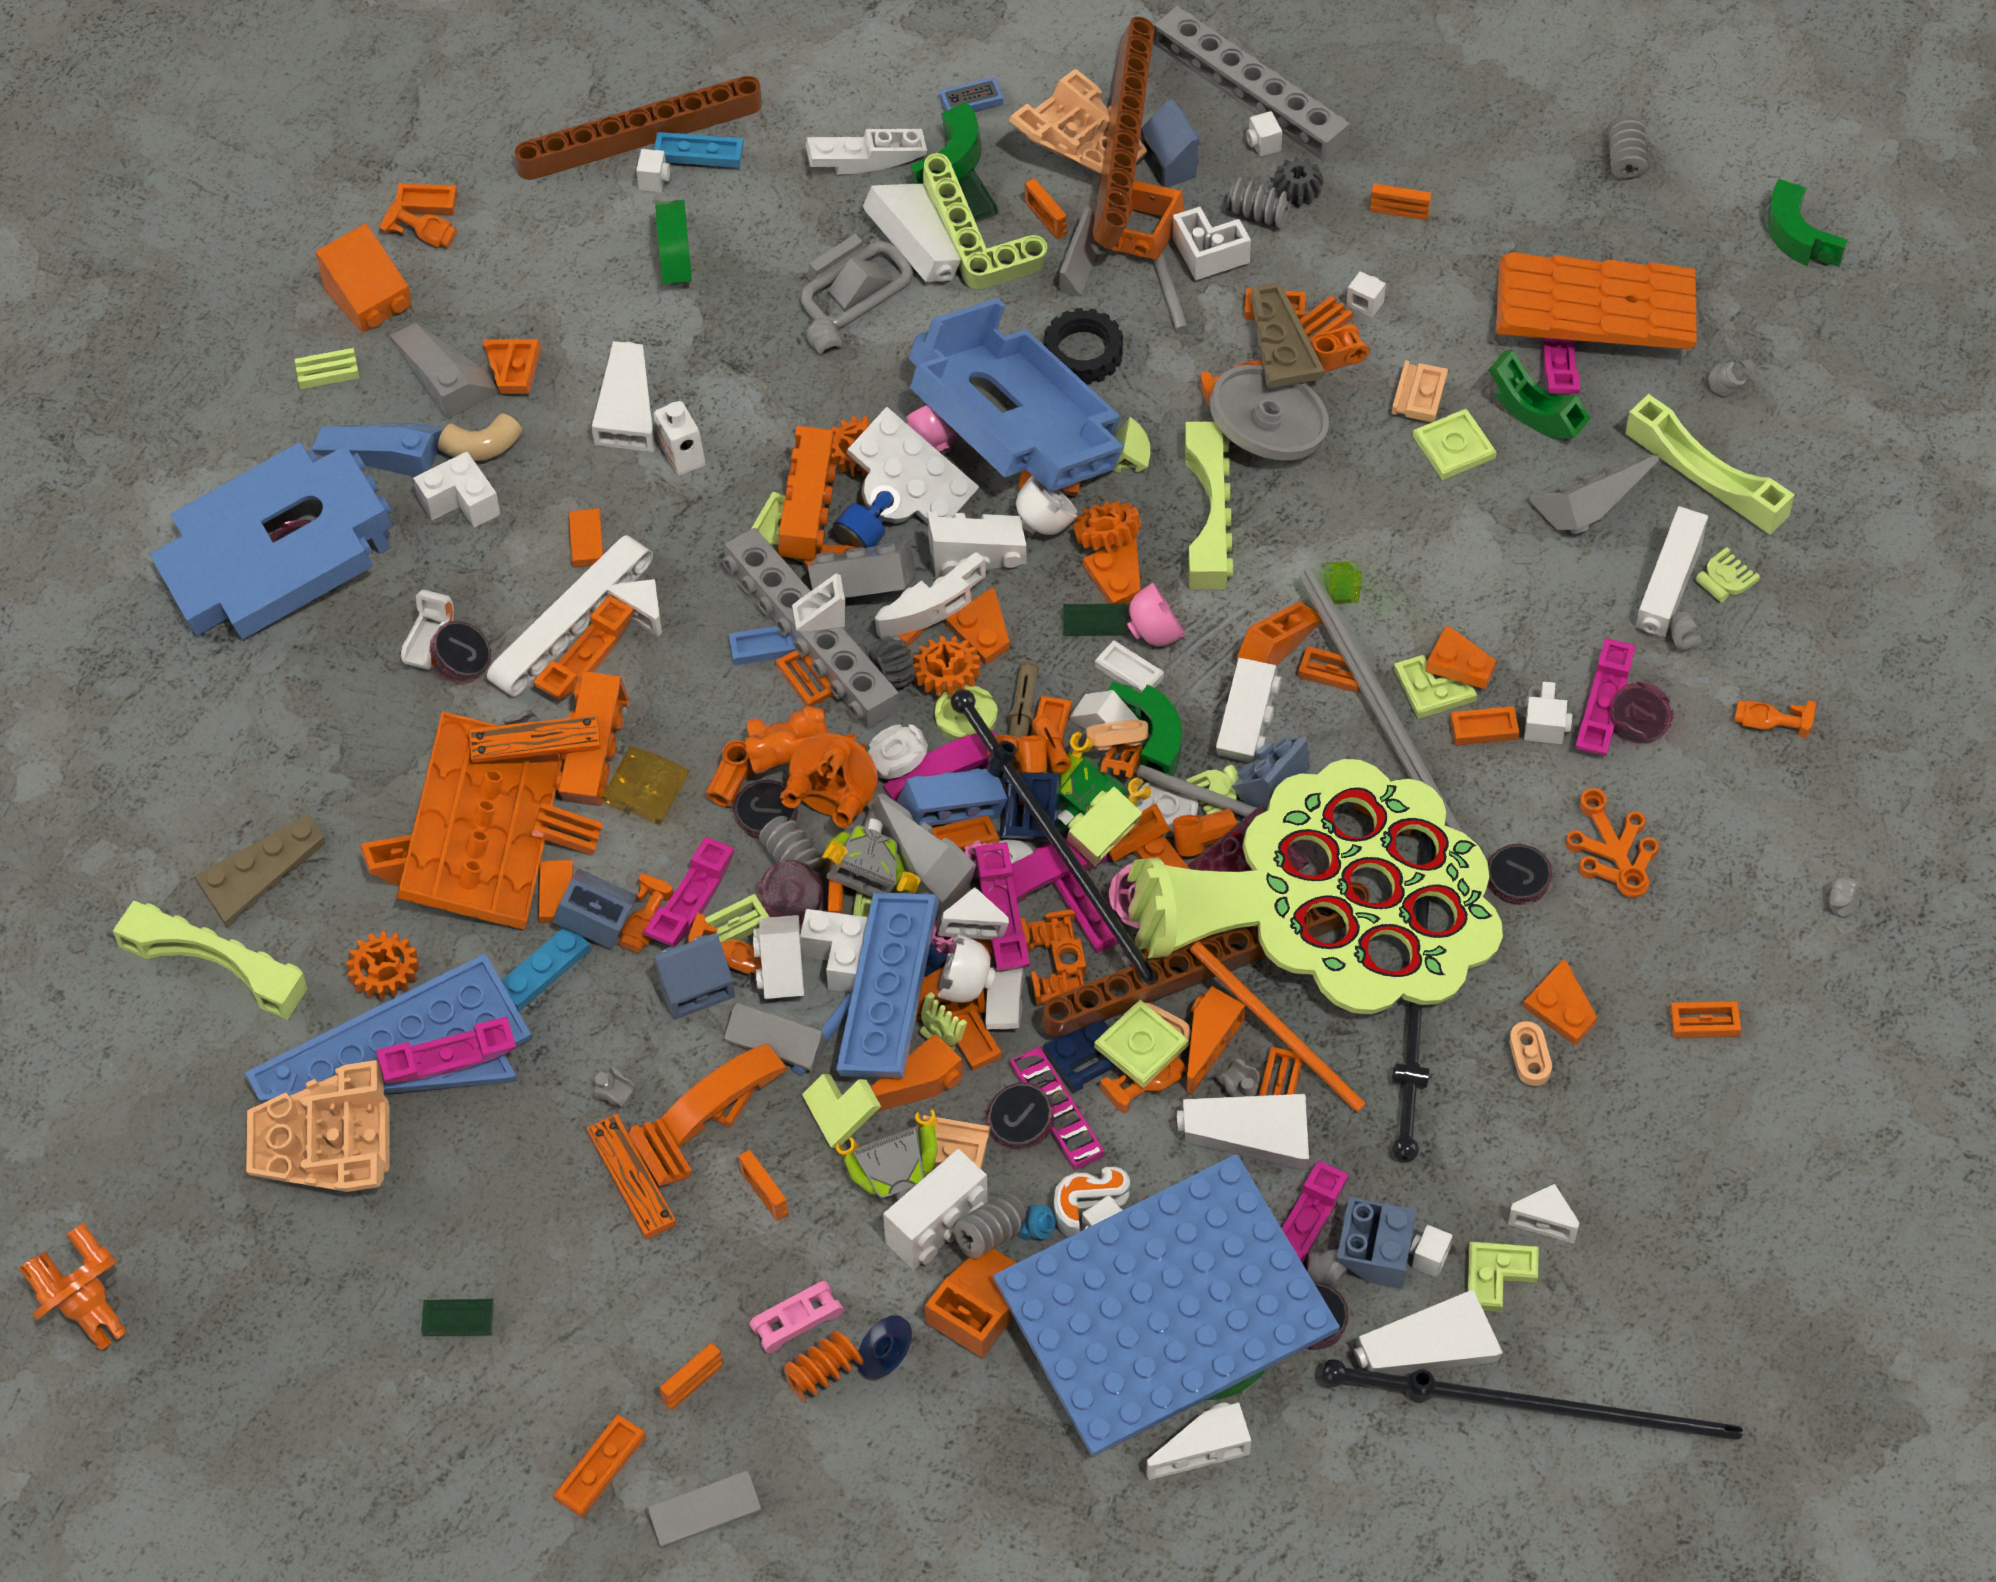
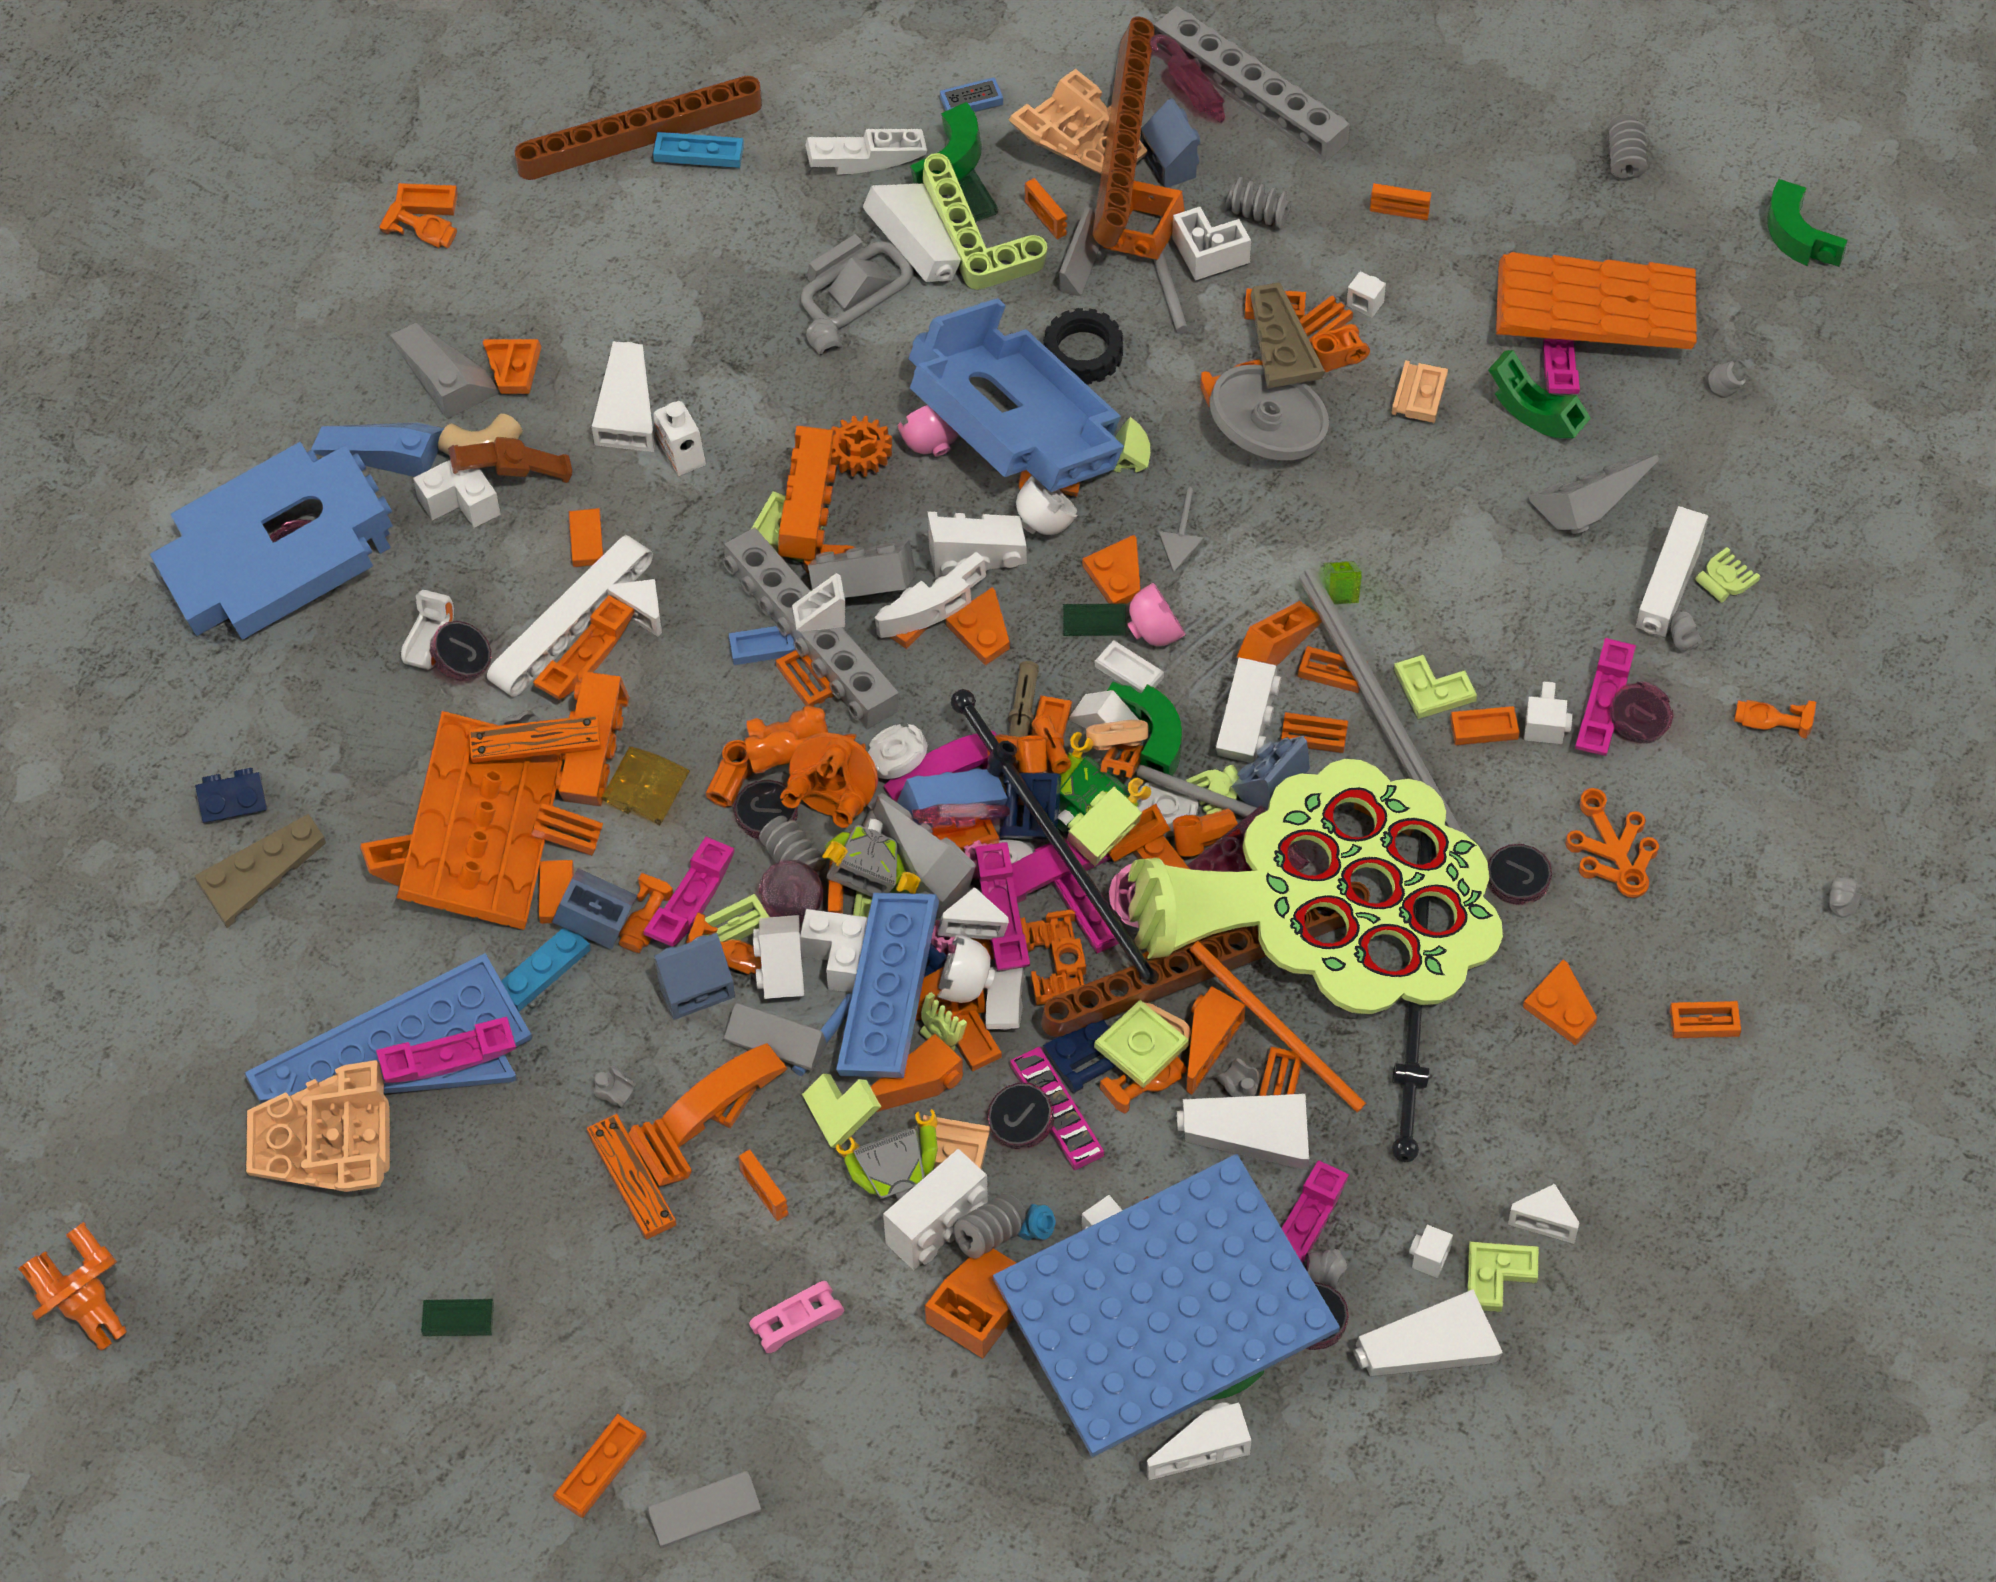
yellowish green arch [113,900,308,1020] -> none
yellowish green tile [294,348,360,389] -> none
orange slope [315,223,412,333] -> none
orange gear [346,931,419,1000] -> none
white plate [636,149,671,192] -> none
green arch [655,200,692,284] -> none
orange tile [659,1342,723,1411] -> none
orange piece [784,1330,864,1403] -> none
white plate [833,407,979,548] -> none
dark blue dish [857,1315,912,1379] -> none
dark grey gear [869,635,915,689] -> none
orange gear [913,636,981,697] -> none
yellowish green tile [935,685,998,741] -> none
white animal [1054,1167,1130,1237] -> none
orange gear [1073,500,1141,551] -> none
yellowish green arch [1185,422,1233,590] -> none
white plate [1246,111,1282,157] -> none
dark grey gear [1273,156,1323,207] -> none
black bar [1322,1359,1743,1439] -> none
sand blue slope [1336,1197,1417,1289] -> none
yellowish green tile [1413,408,1497,480] -> none
orange wing [1425,626,1497,689] -> none
light nougat plate [1509,1021,1552,1086] -> none
yellowish green arch [1625,394,1795,535] -> none
none -> dark blue bracket [195,768,267,823]
none -> dark orange plate [448,437,572,483]
none -> clear pink plate [912,804,1011,828]
none -> clear pink plate [1150,34,1225,123]
none -> light grey piece [1158,487,1204,573]
none -> orange tile [1281,712,1348,753]

